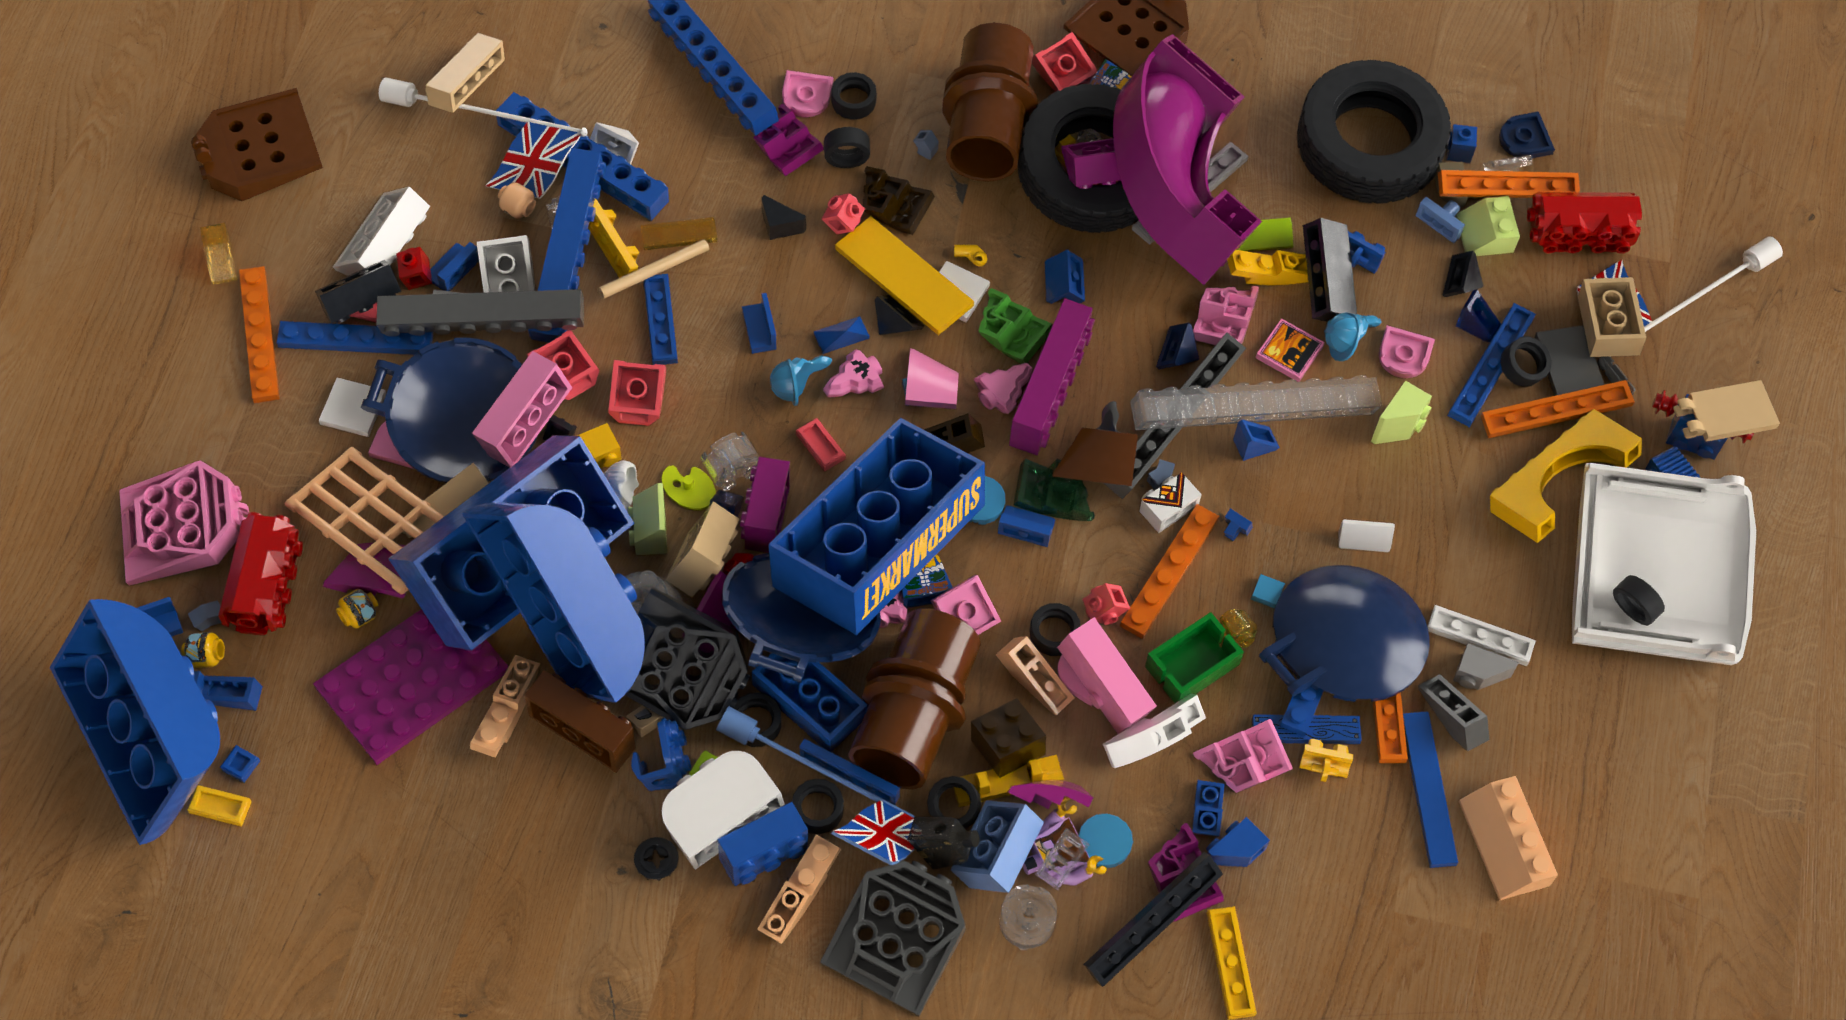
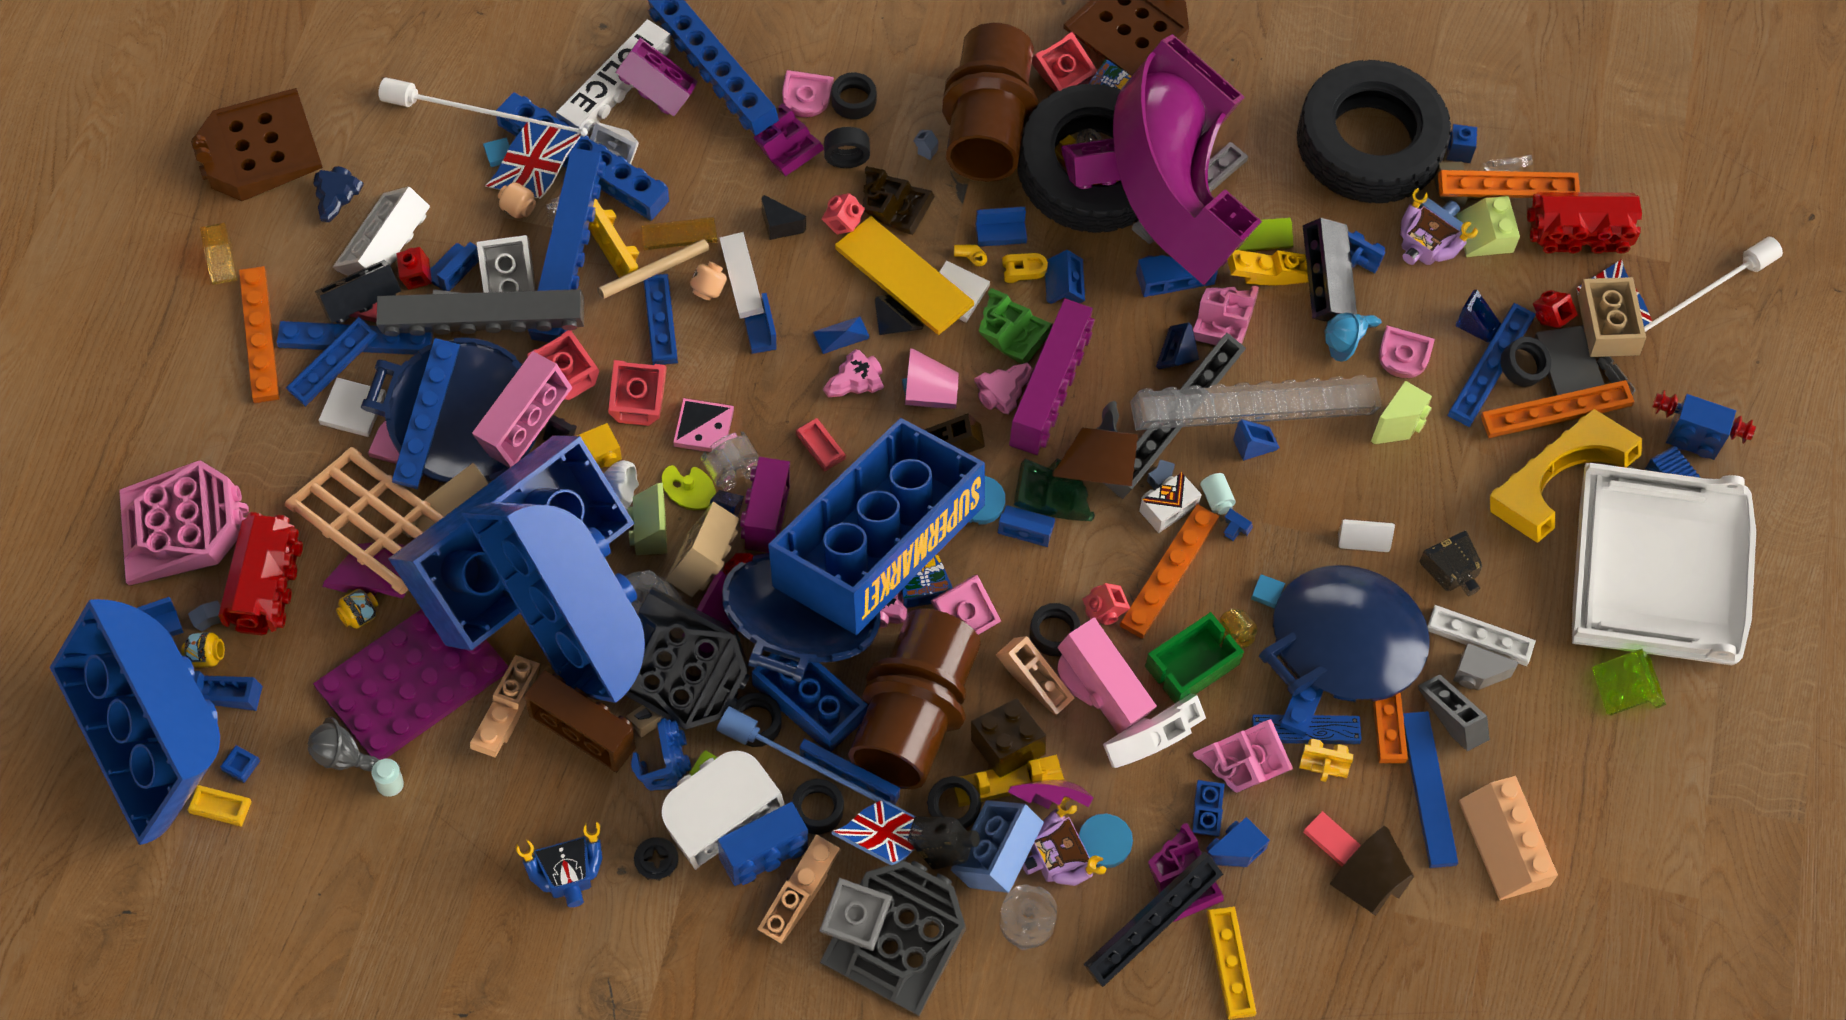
tan brick [425,33,505,113] -> none
dark azure piece [770,356,832,406] -> none
clear slope [1035,828,1089,890] -> none
tile [1256,318,1325,382] -> none
black slope [1442,251,1484,297] -> none
dark blue tile [1499,111,1555,159] -> none
black tyre [1613,575,1665,626] -> none
tan tile [1673,380,1780,442] -> none
none -> blue tile [286,317,378,407]
none -> dark grey piece [307,717,379,771]
none -> dark blue rock [313,166,364,222]
none -> light aqua brick [372,759,404,797]
none -> blue plate [392,338,460,489]
none -> dark azure tile [483,137,510,167]
none -> torso [515,821,603,908]
none -> white brick [556,19,671,135]
none -> magenta slope [615,38,698,117]
none -> tile [673,398,734,454]
none -> light nougat head [690,262,727,301]
none -> white tile [719,232,764,319]
none -> light grey tile [819,878,892,951]
none -> blue panel [975,207,1027,247]
none -> yellow plate [1002,253,1048,283]
none -> blue slope [1136,255,1218,297]
none -> light aqua brick [1200,473,1236,515]
none -> coral tile [1303,811,1361,867]
none -> dark brown slope [1330,826,1414,916]
none -> torso [1400,188,1478,265]
none -> clear smoke torso [1419,530,1483,596]
none -> red brick [1533,290,1578,328]
none -> clear neon green bracket [1592,649,1666,716]

